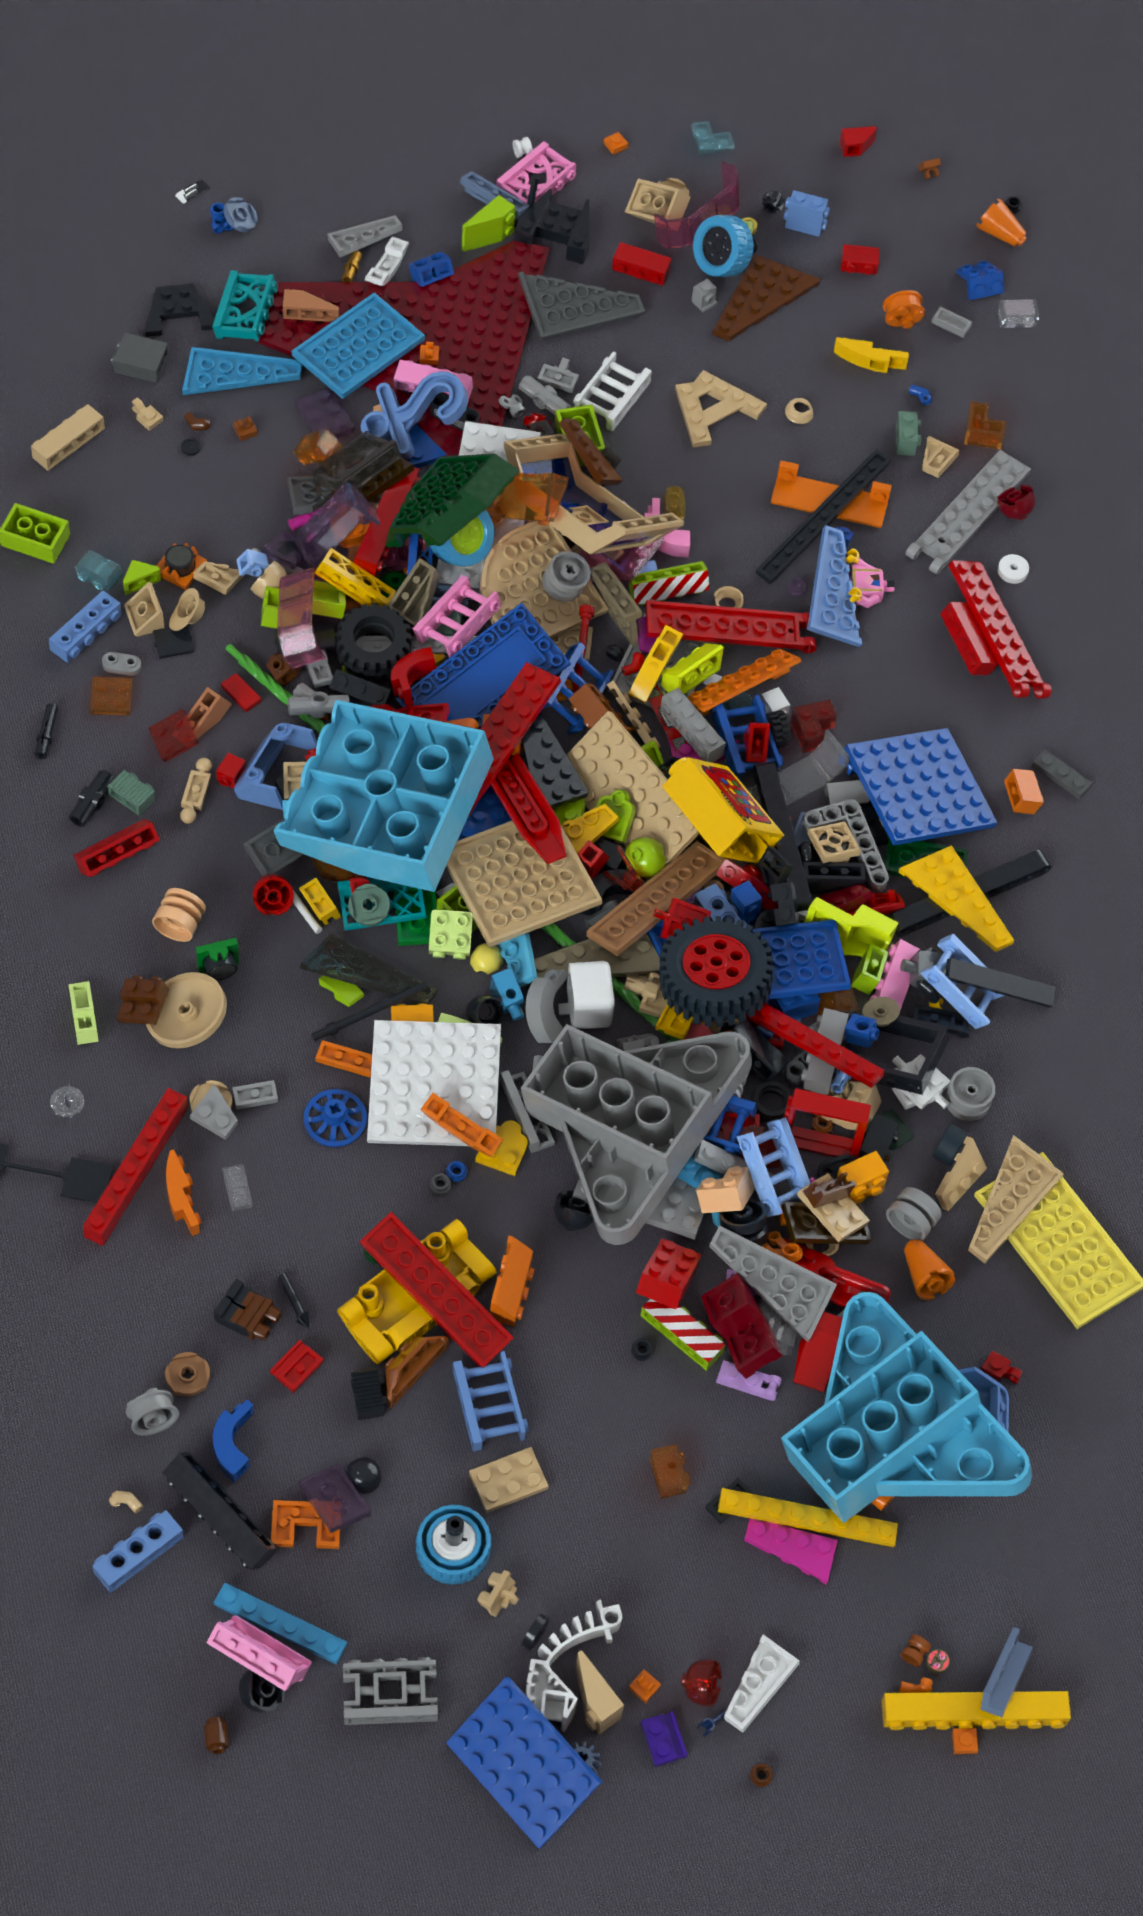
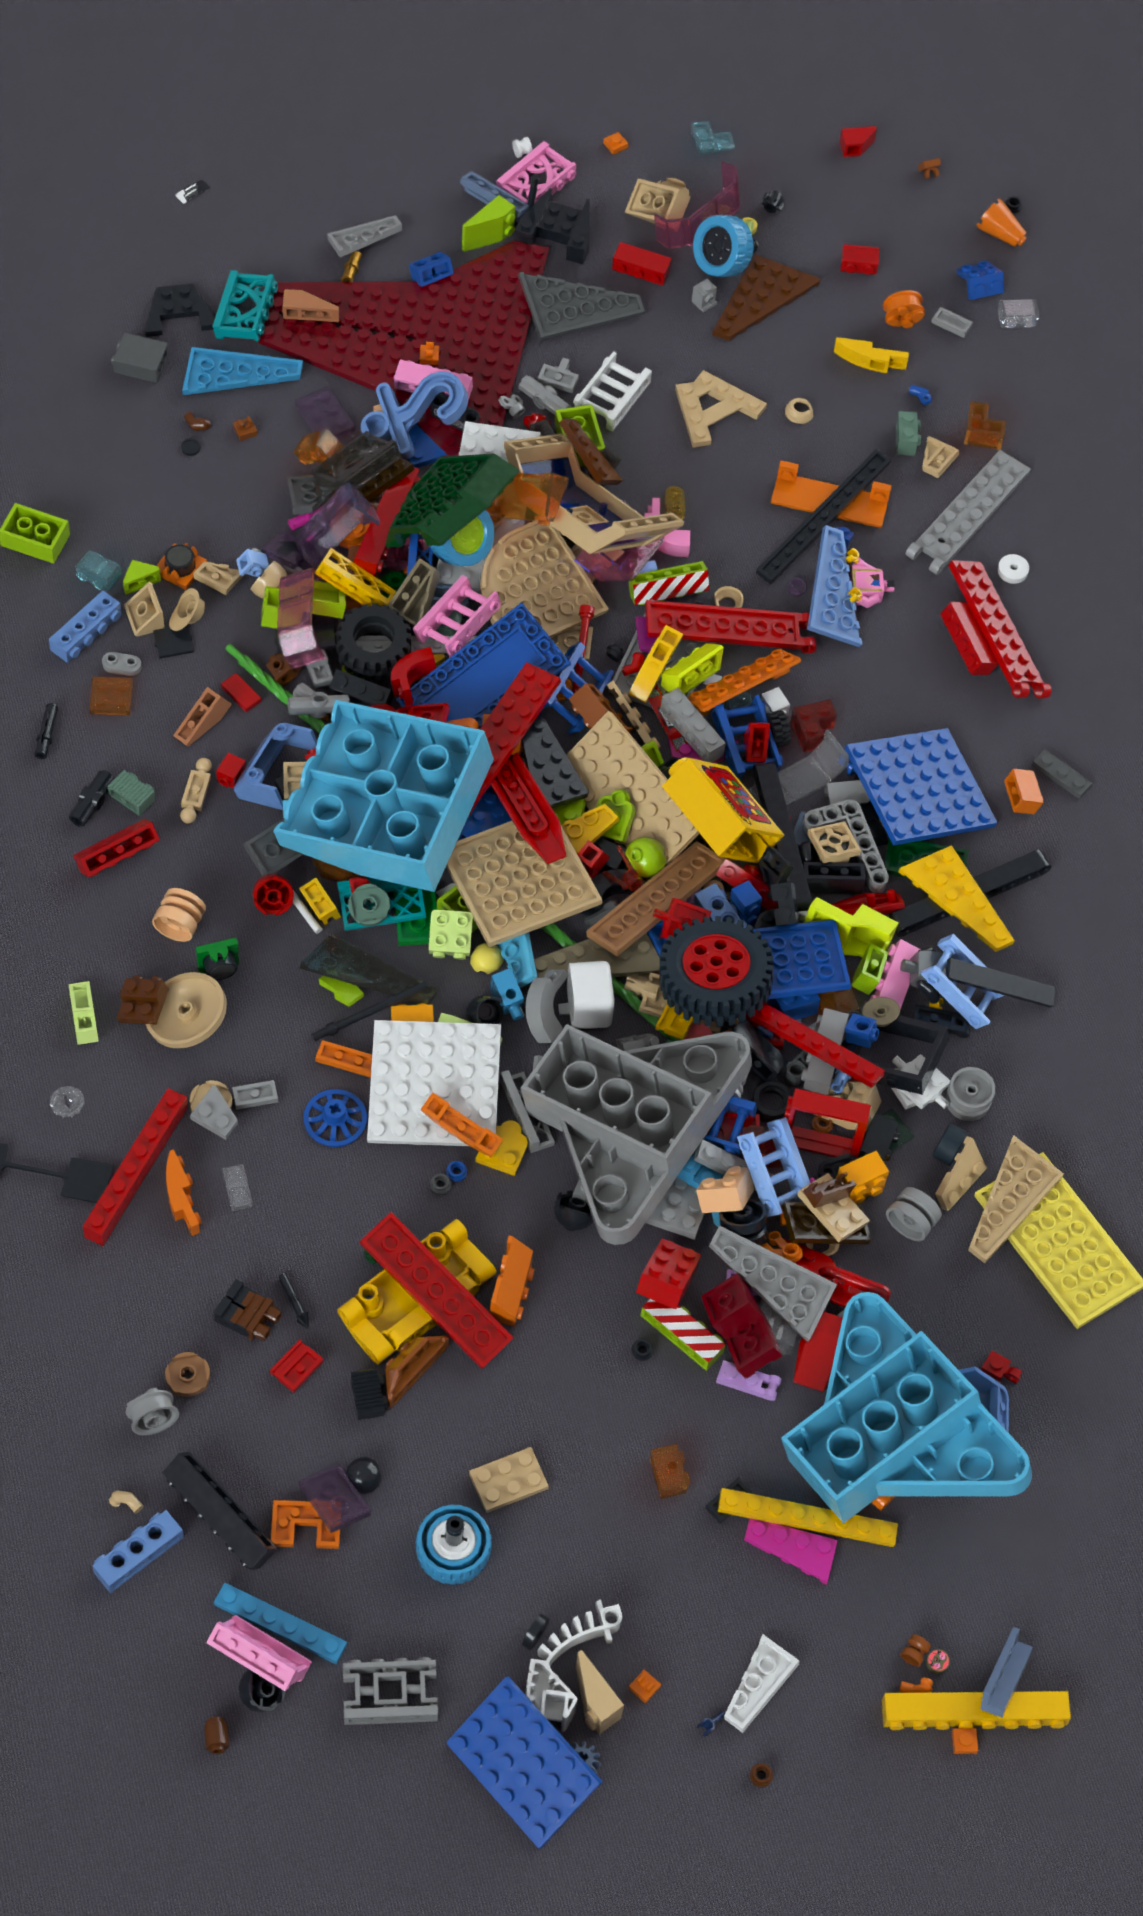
tan brick [31,404,105,471] -> none
tan plate [132,398,163,431] -> none
clear red plate [148,709,199,762] -> none
blue plate [210,203,234,234] -> none
blue arch [213,1400,254,1483] -> none
sand blue tile [223,197,258,232] -> none
dark azure plate [292,292,425,399] -> none
white slope [365,237,409,286] -> none
medium blue fence [452,1351,529,1452] -> none
tan hips [477,1570,519,1617] -> none
light grey wheel [542,551,591,602] -> none
dark tan fence [590,562,642,648] -> none
dark purple plate [640,1711,687,1767] -> none
clear red cylinder [681,1659,722,1707] -> none
medium blue brick [783,190,830,237] -> none
dark red wing [818,884,873,912] -> none
orange cone [904,1239,956,1300] -> none
dark red cylinder [996,484,1036,520] -> none

